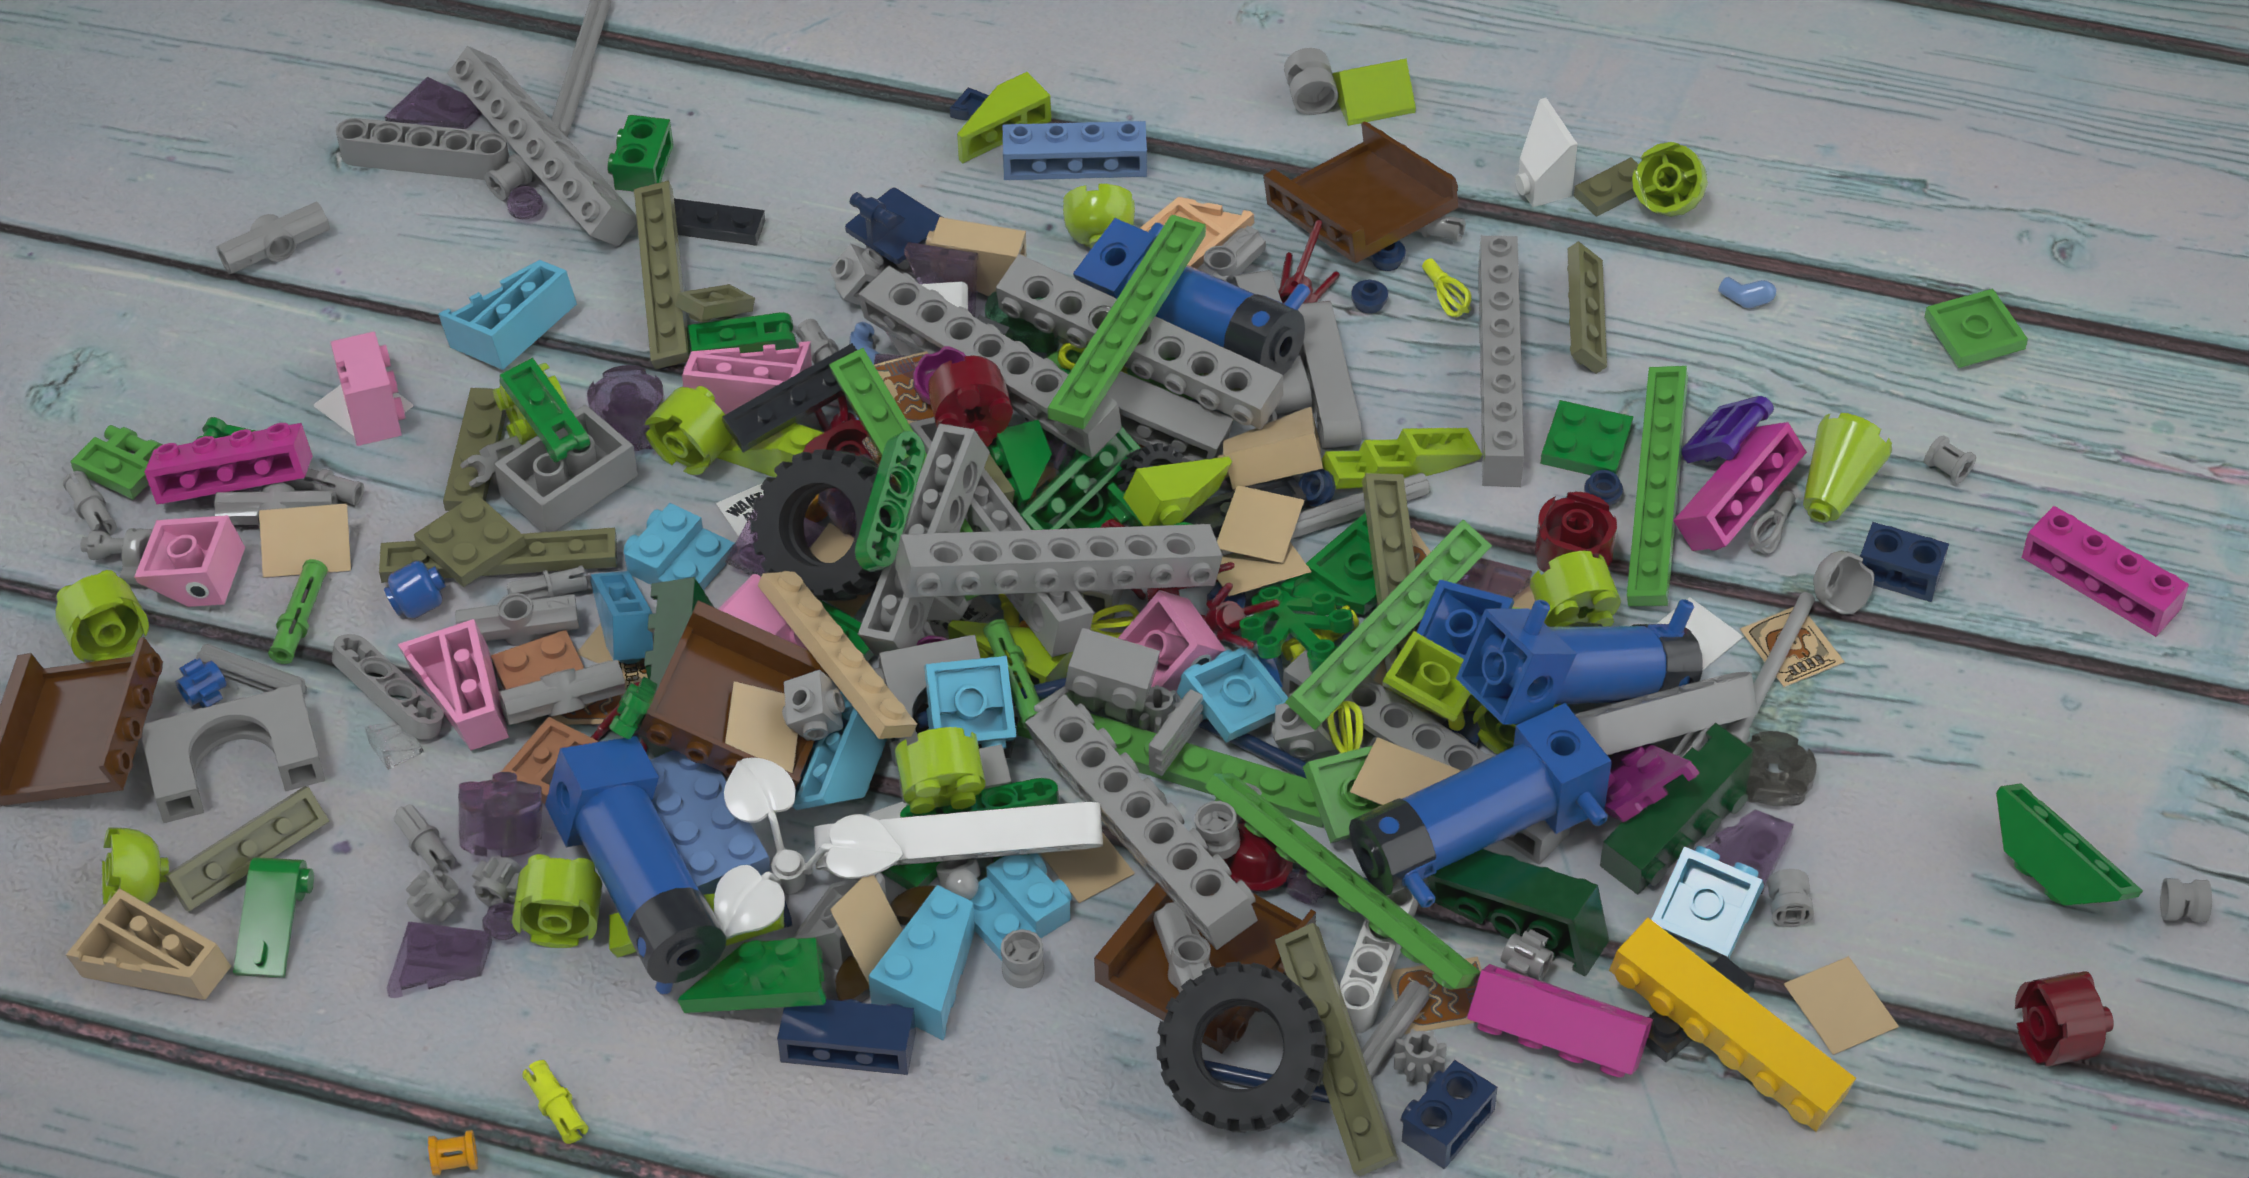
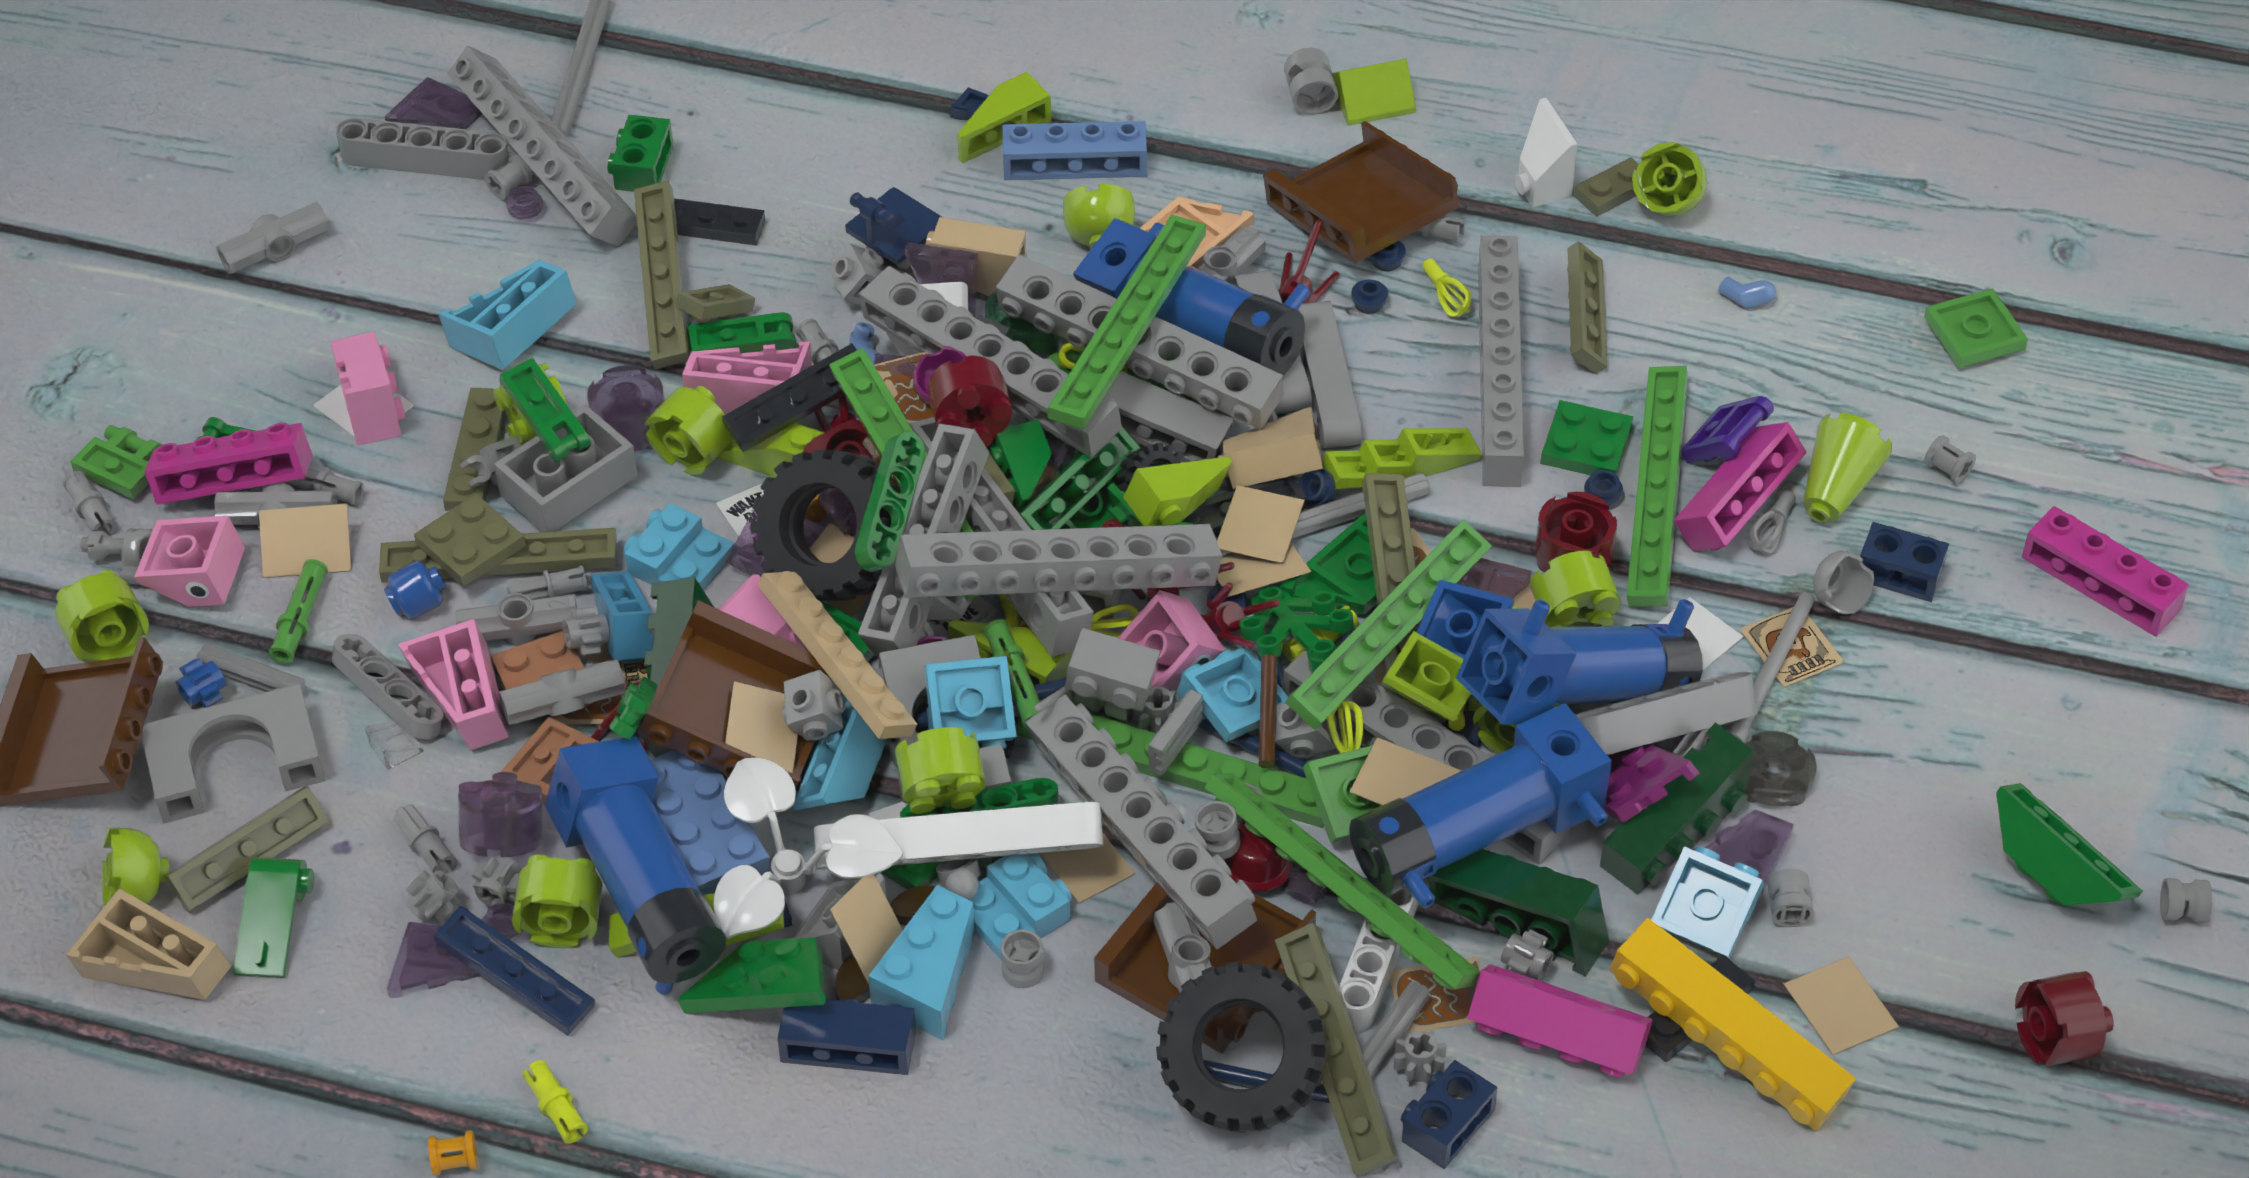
none -> dark blue tile [434,906,595,1036]
none -> light grey gear [563,607,610,656]
none -> reddish brown bar [1258,654,1277,768]

